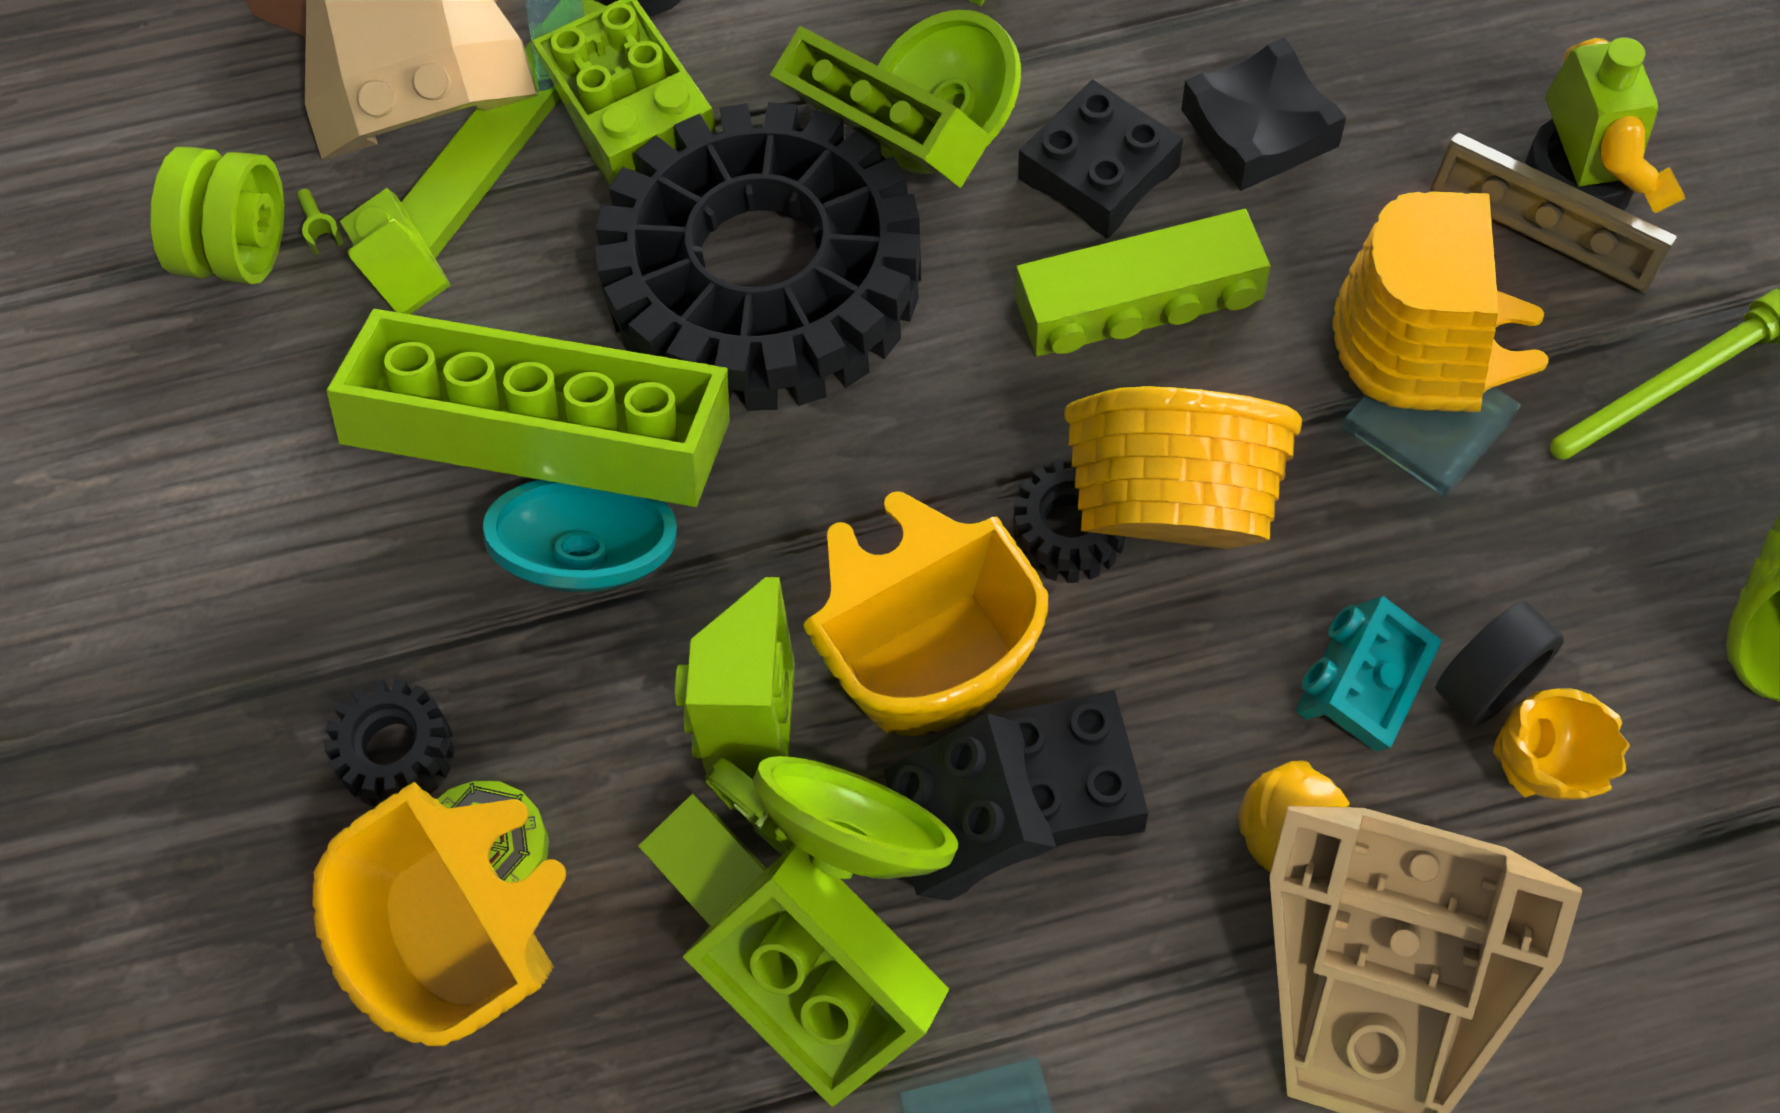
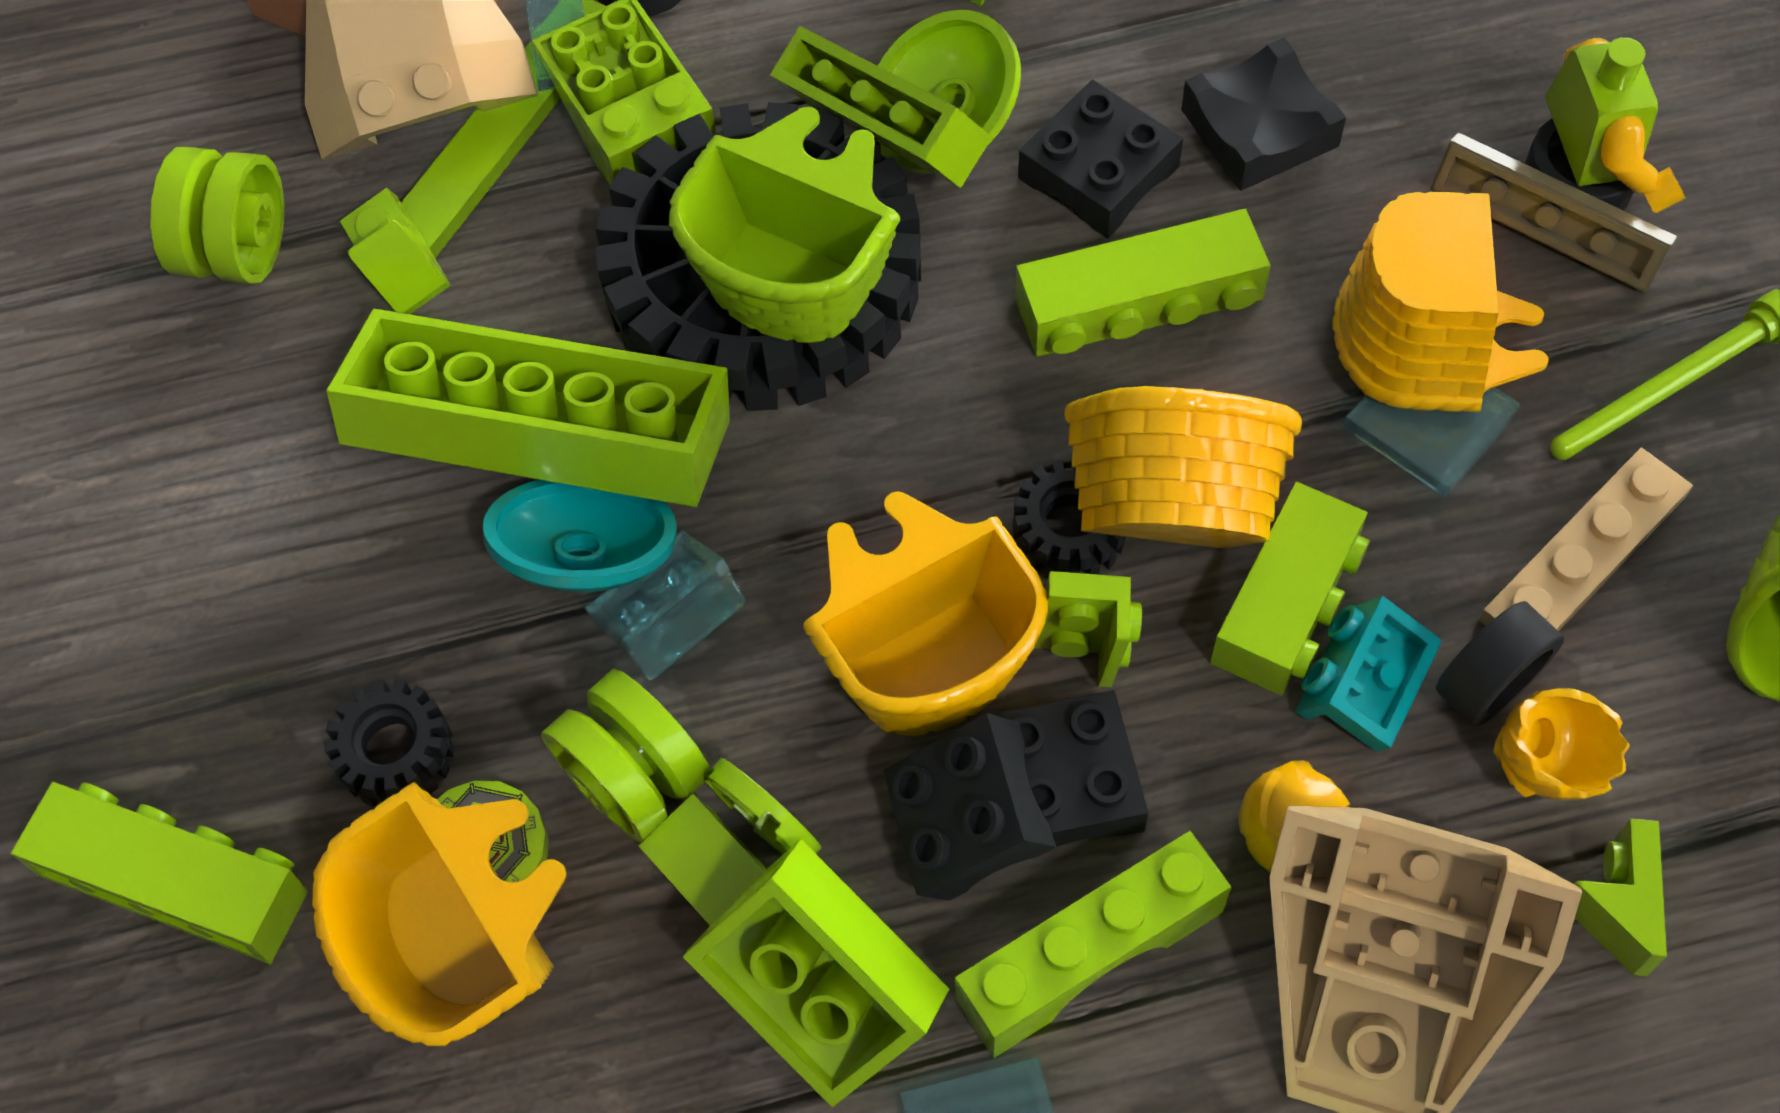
lime hand [297,189,343,255] -> none
lime slope [675,577,795,780] -> none
lime dish [753,756,958,879] -> none
none -> lime brick [10,781,308,965]
none -> lime wheel [540,668,710,843]
none -> clear light blue bracket [585,530,746,680]
none -> lime piece [669,107,900,343]
none -> lime arch [955,831,1231,1058]
none -> lime bracket [1034,571,1142,687]
none -> lime brick [1210,481,1370,696]
none -> tan plate [1479,447,1693,631]
none -> lime slope [1574,818,1667,976]

